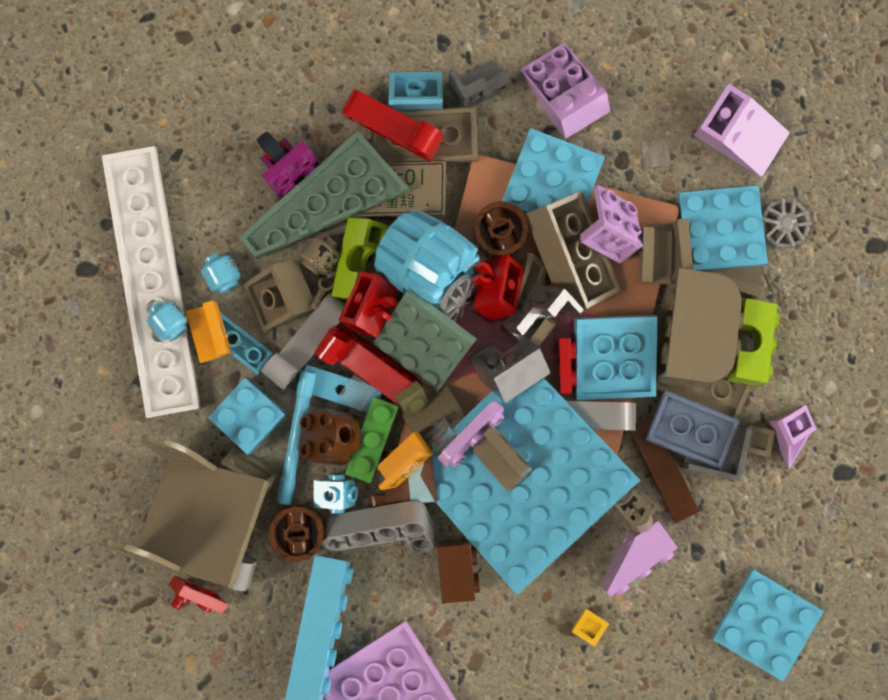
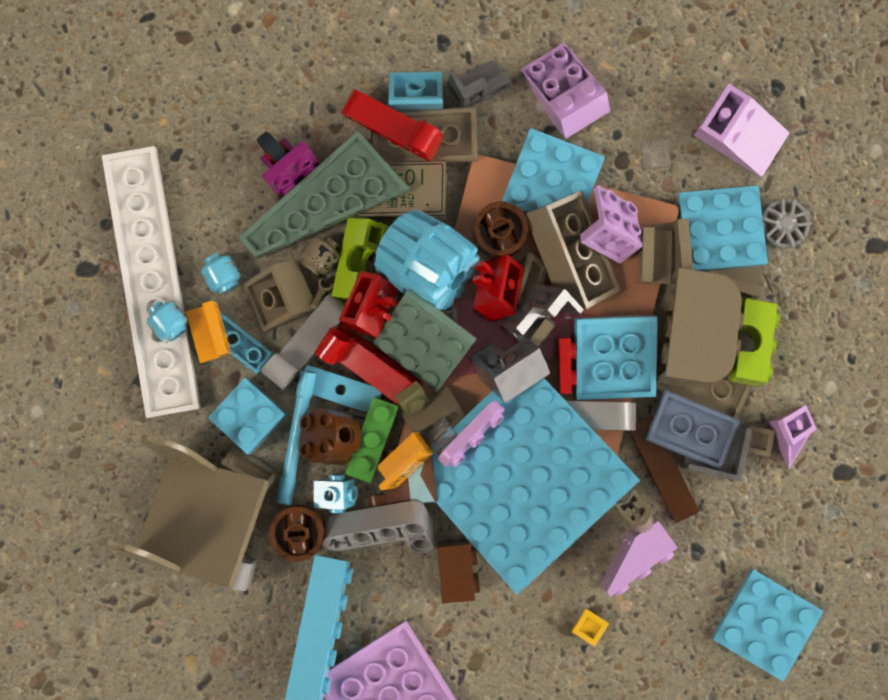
red plate [169,575,228,614] -> none
clear tile [339,374,376,412] -> none
light grey wheel [439,275,477,322] -> none
dark tan panel [473,427,533,491] -> none

